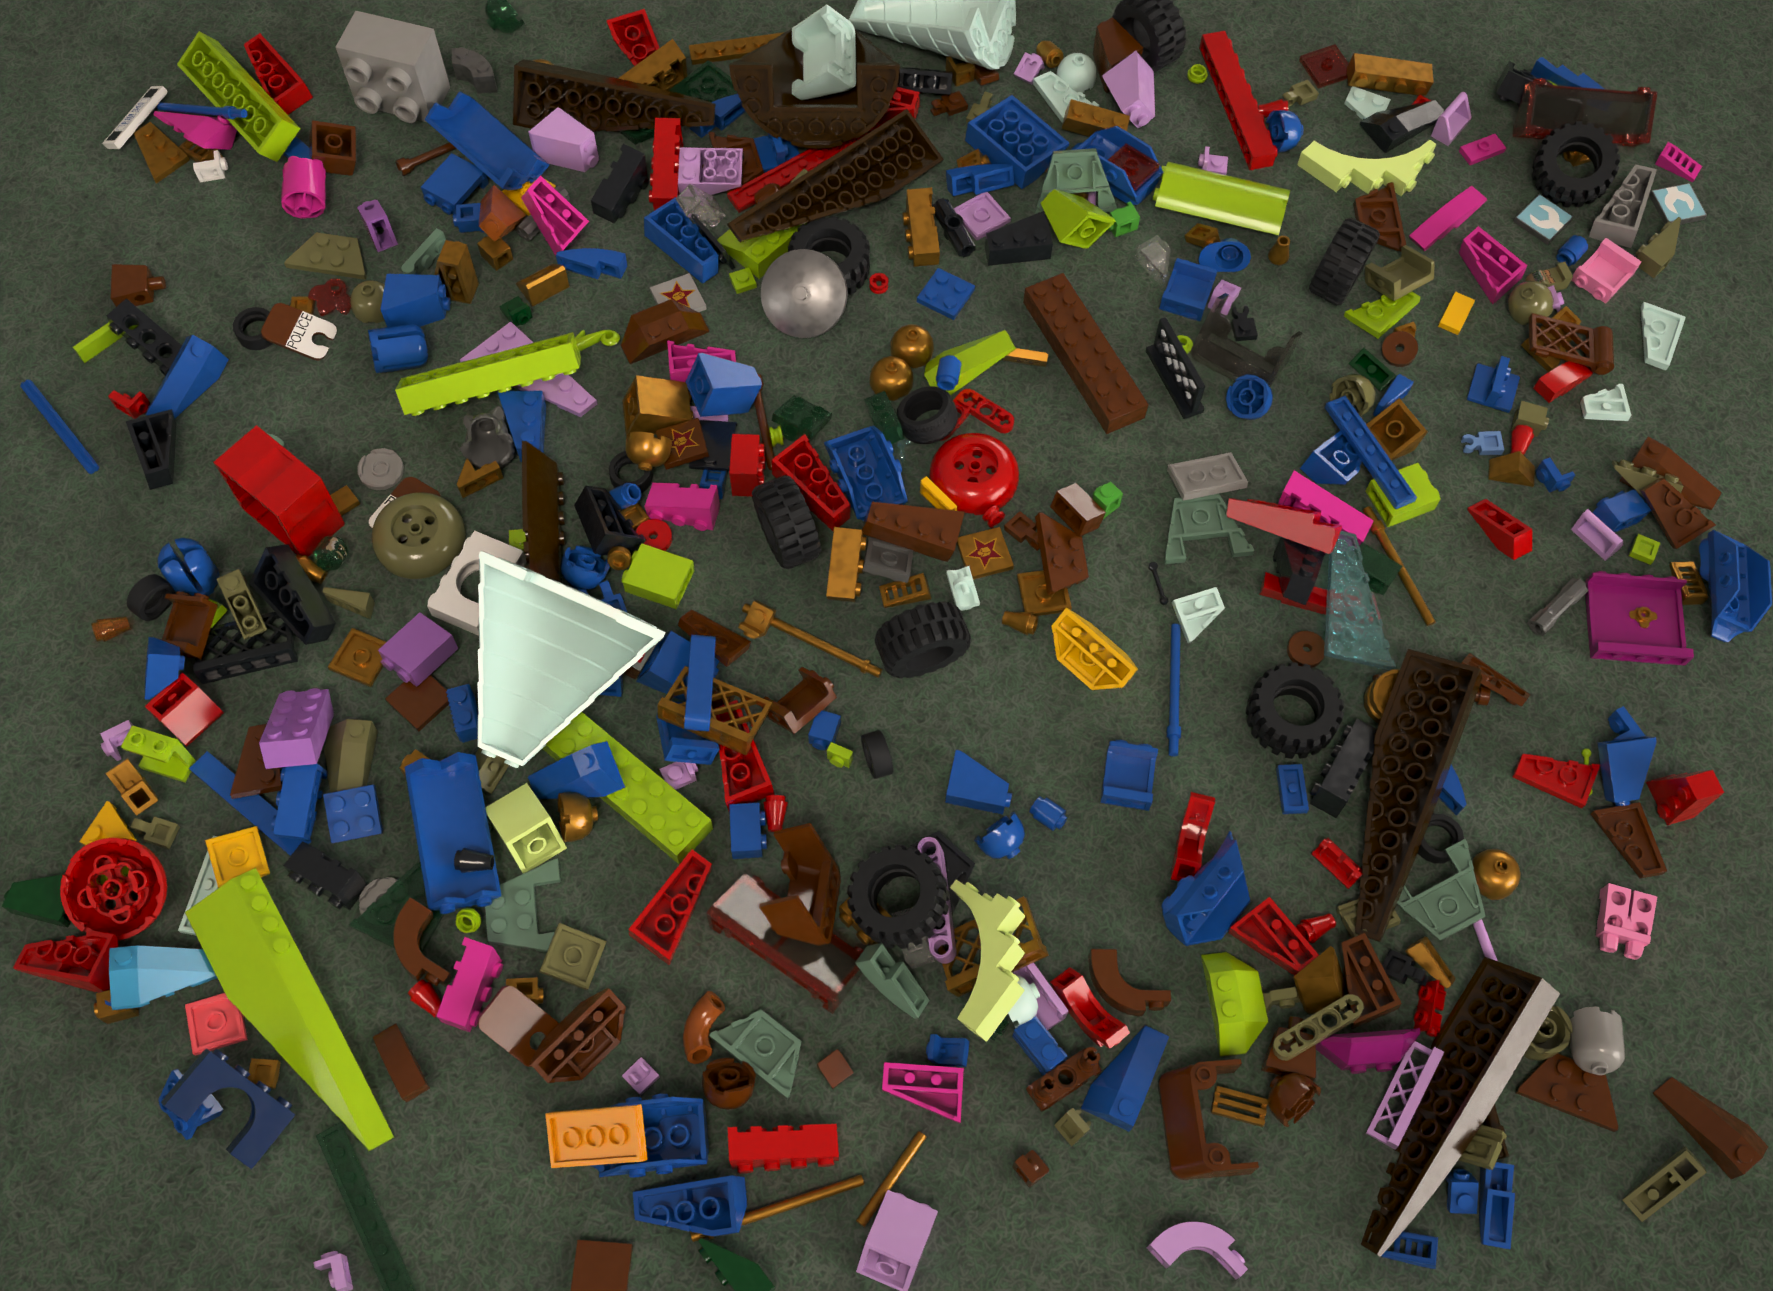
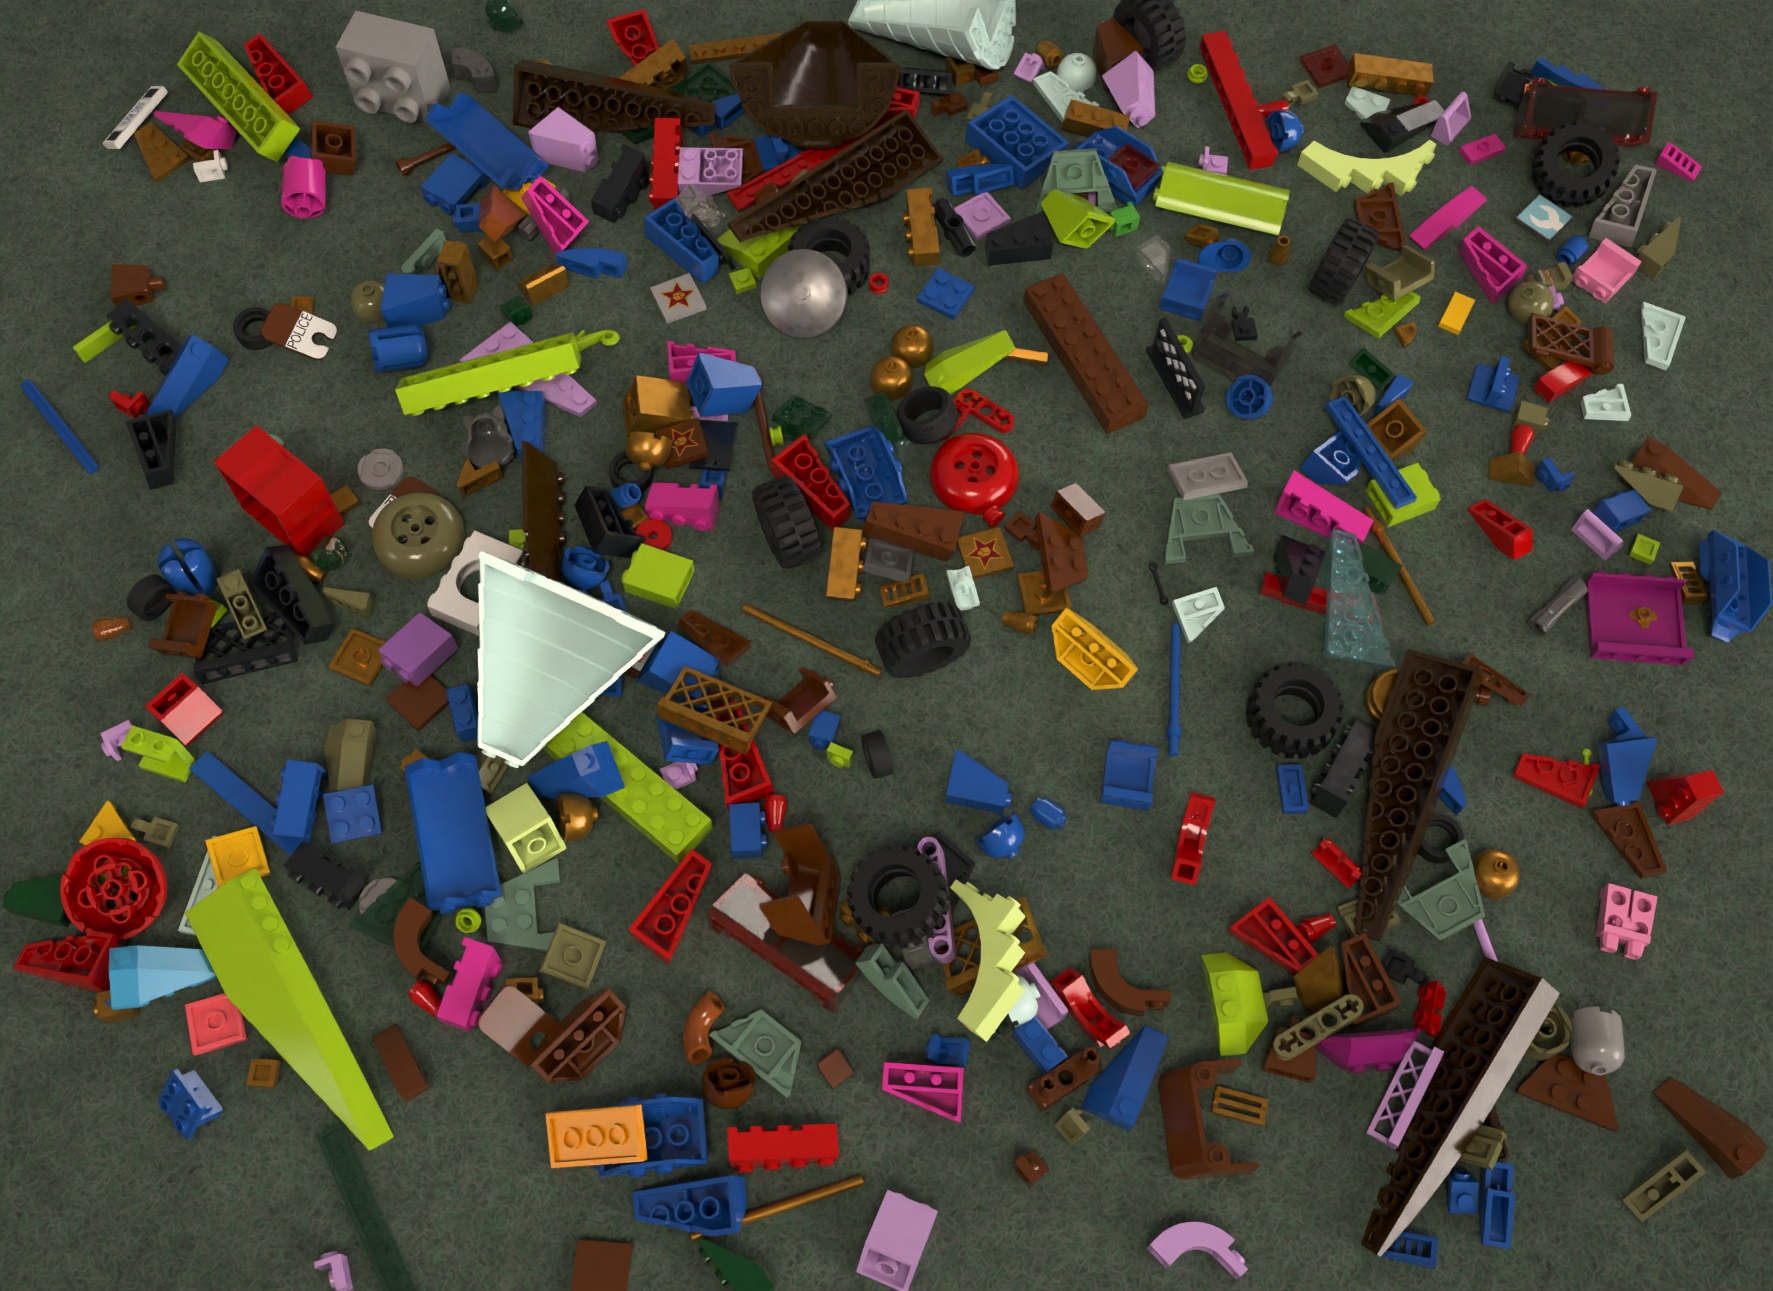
pearl gold brick [106,758,158,816] -> none
blue slope [145,637,185,700] -> none
blue bar [157,102,248,119] -> none
dark blue arch [161,1048,295,1169] -> none
reddish brown wing [230,724,282,799] -> none
medium lavender brick [259,688,334,769] -> none
olive wing [284,232,367,280] -> none
clear red plate [308,278,351,316] -> none
medium lavender torso [357,200,398,252] -> none
black cone [454,848,494,873] -> none
pearl gold tile [607,546,631,570] -> none
reddish brown wedge [621,299,709,364] -> none
lavender tile [622,1057,660,1096] -> none
blue beam [684,634,716,732] -> none
red brick [729,434,766,496] -> none
pearl gold bracket [738,600,776,639] -> none
light aqua windscreen [792,5,856,100] -> none
pearl gold bar [856,1131,927,1228] -> none
yellow tile [920,476,957,511] -> none
blue brick [936,355,961,390] -> none
bright green brick [1093,481,1123,519] -> none
blue slope [1162,831,1251,946] -> none
lavender bracket [1208,280,1241,315] -> none
wedge [1226,498,1342,554] -> none
reddish brown cylinder [1268,1072,1321,1127] -> none
reddish brown piece [1287,631,1326,668] -> none
reddish brown piece [1381,331,1418,367] -> none
pearl gold slope [1405,936,1456,989] -> none
medium blue plate [1461,431,1504,455] -> none
reddish brown wing [1640,478,1716,549] -> none
tile [1649,183,1707,224] -> none

